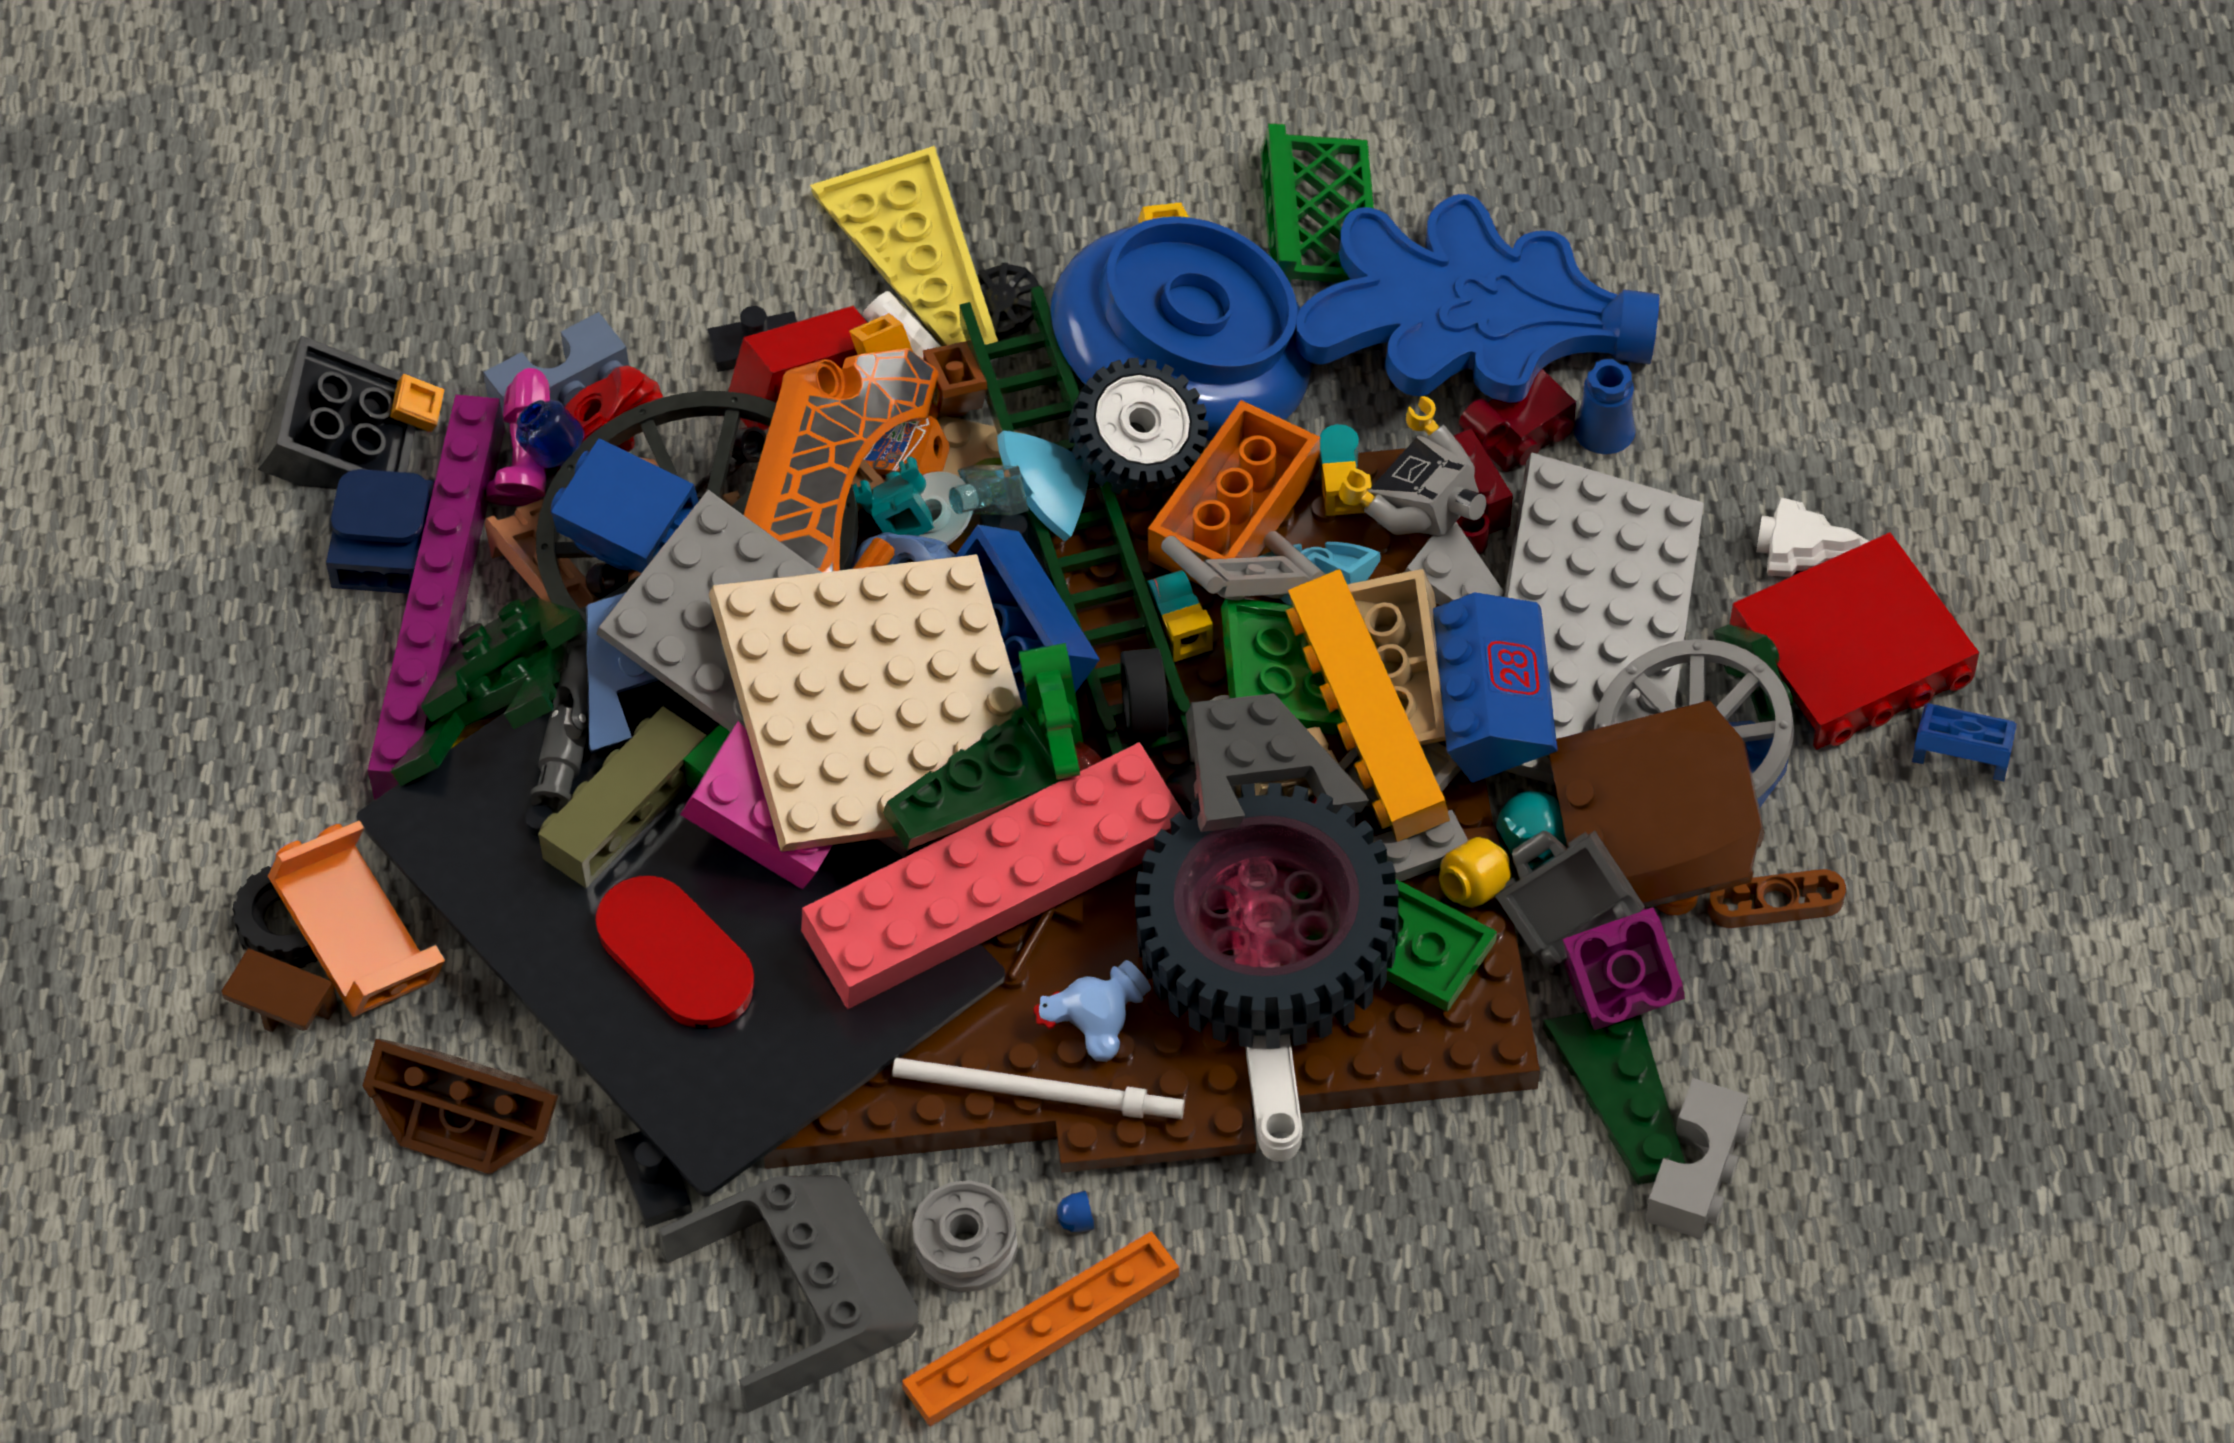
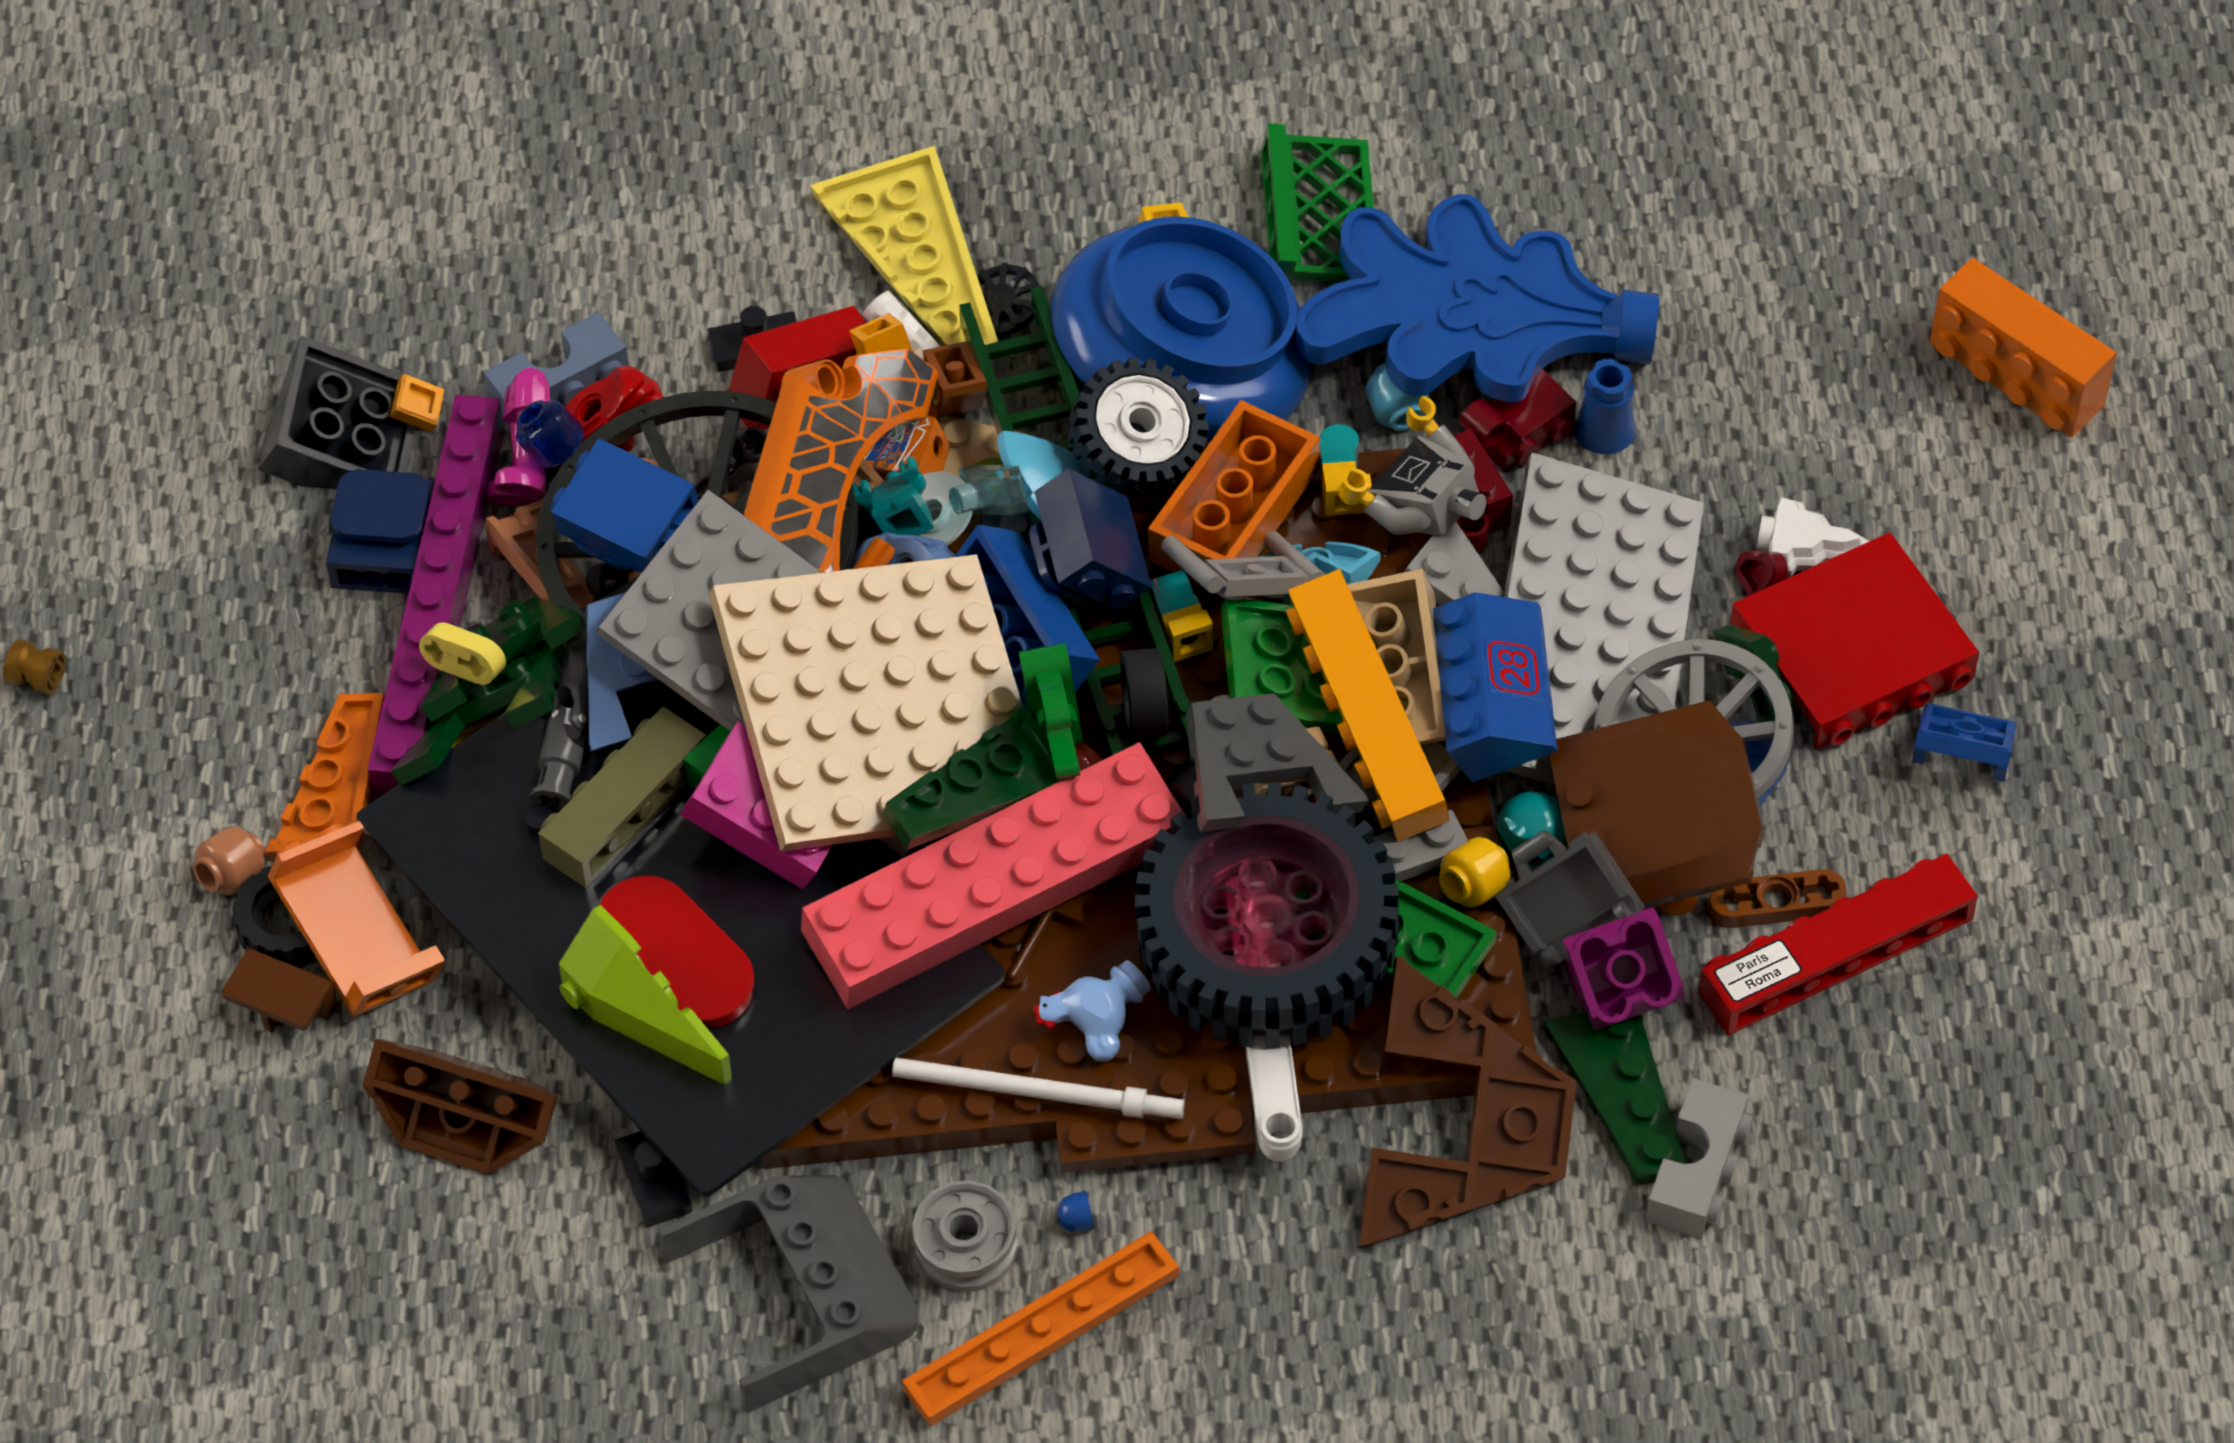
none -> pearl gold wheel [3,638,66,695]
none -> nougat head [193,826,265,896]
none -> orange wing [265,693,385,861]
none -> light yellow beam [419,622,506,685]
none -> lime wedge [559,905,732,1085]
none -> dark blue brick [1029,468,1152,610]
none -> reddish brown wing [1358,956,1577,1248]
none -> medium azure head [1365,363,1429,431]
none -> red brick [1698,853,1978,1036]
none -> dark red tile [1736,550,1788,596]
none -> orange brick [1930,257,2117,438]

